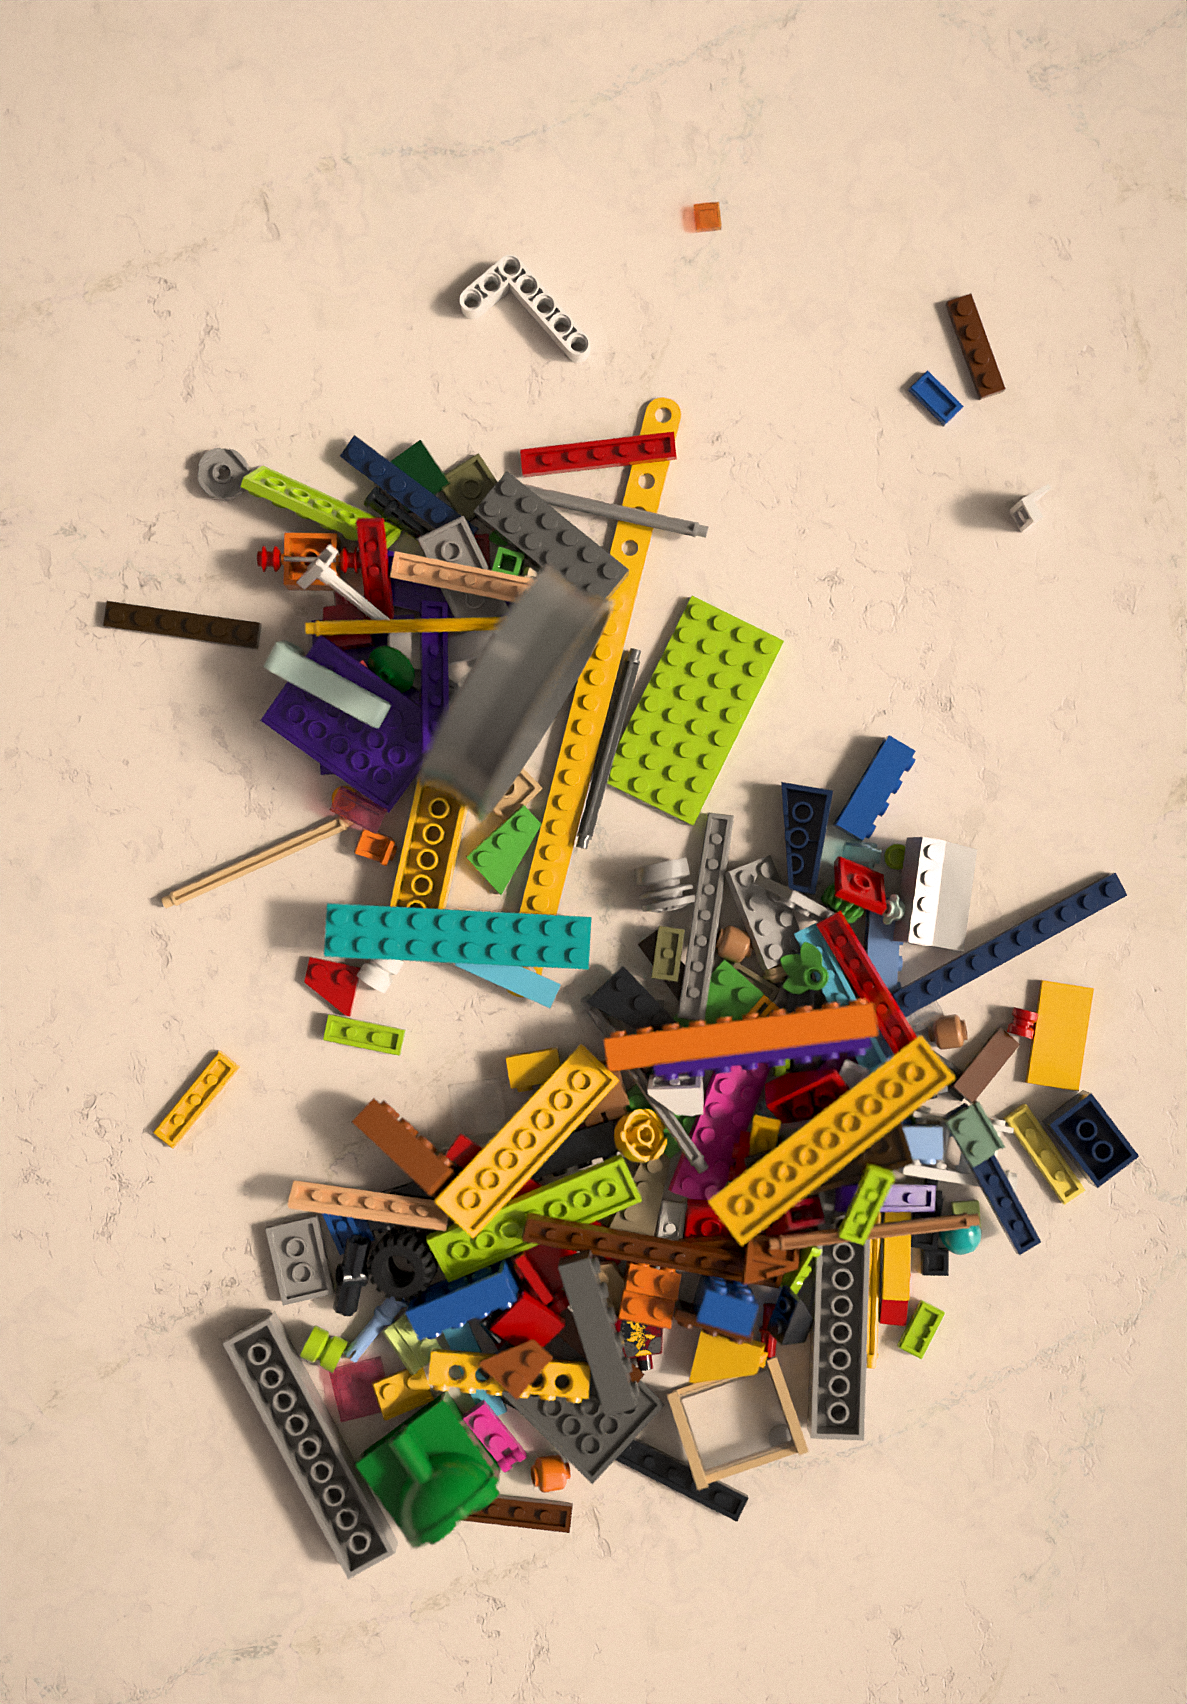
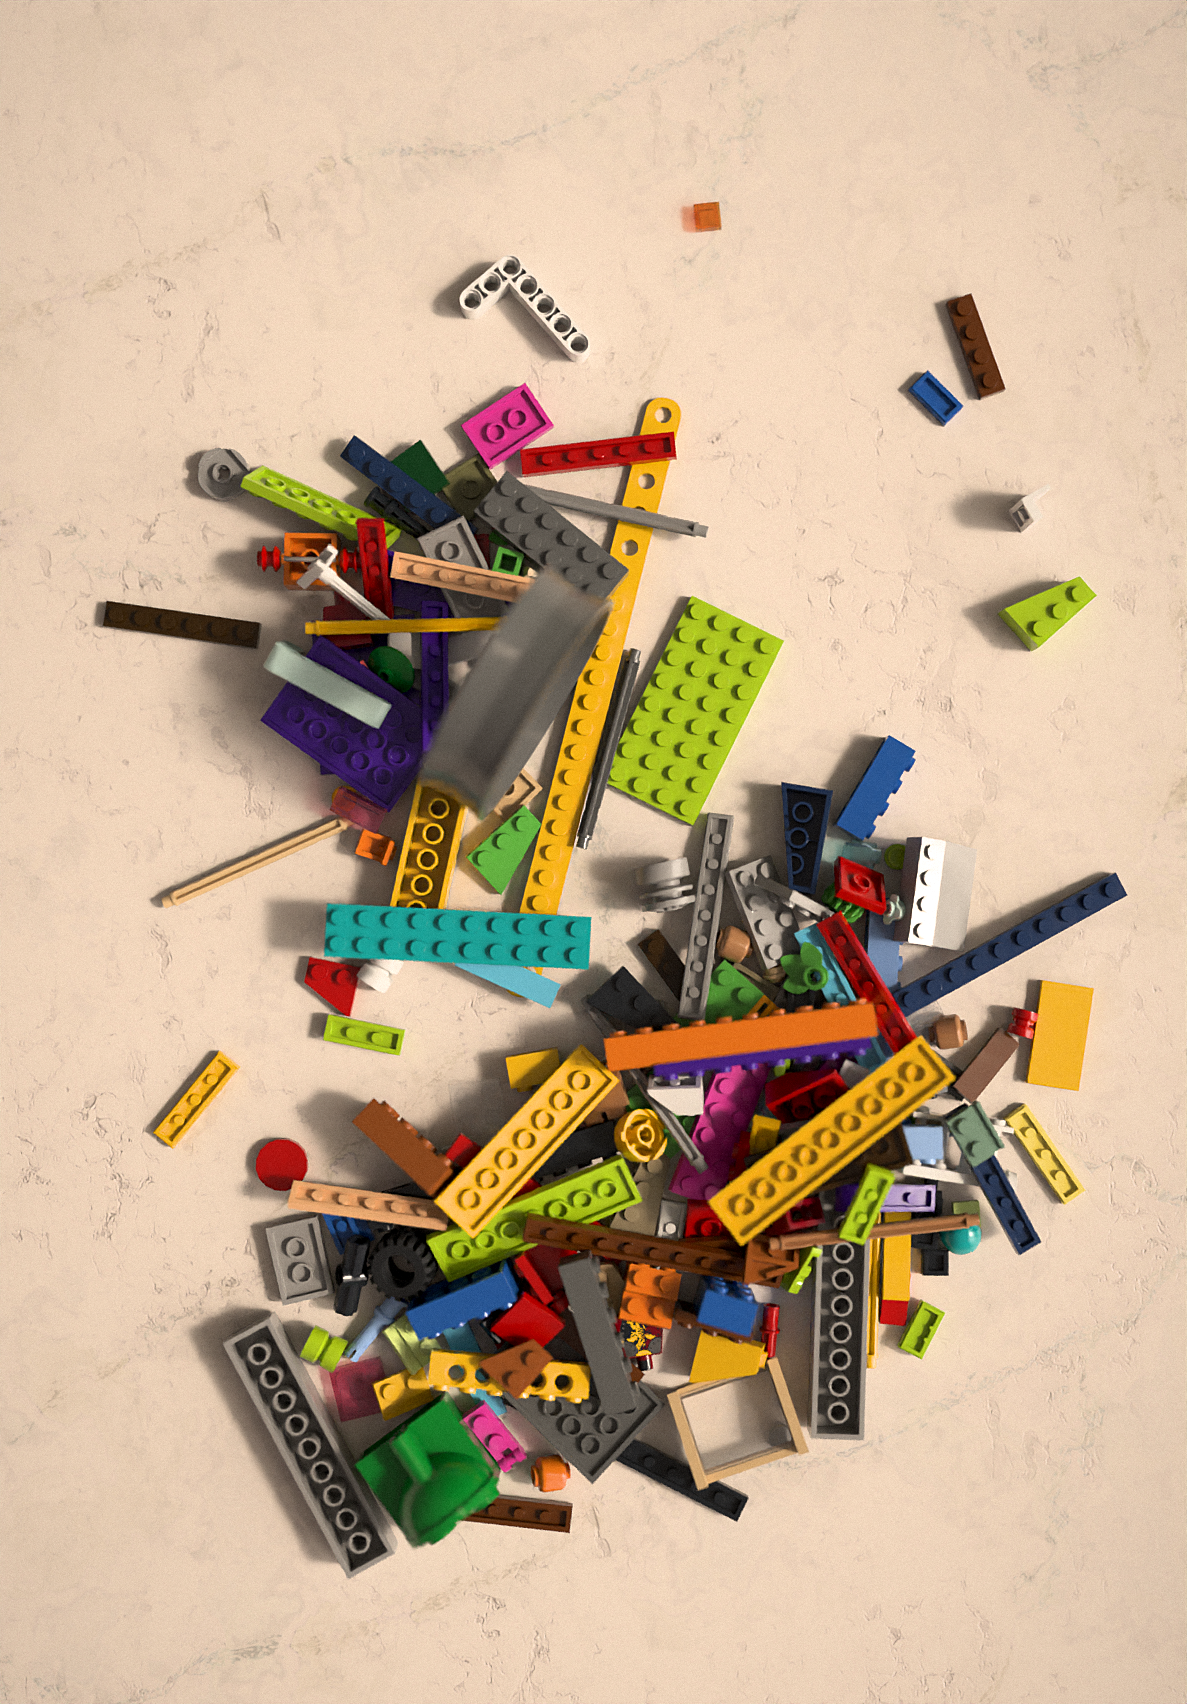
olive plate [651,926,685,982] -> none
black slope [766,1285,814,1345] -> none
dark blue brick [1042,1090,1140,1188] -> none
none -> red tile [256,1138,309,1191]
none -> dark pink plate [461,383,554,470]
none -> lime wedge [997,576,1097,652]

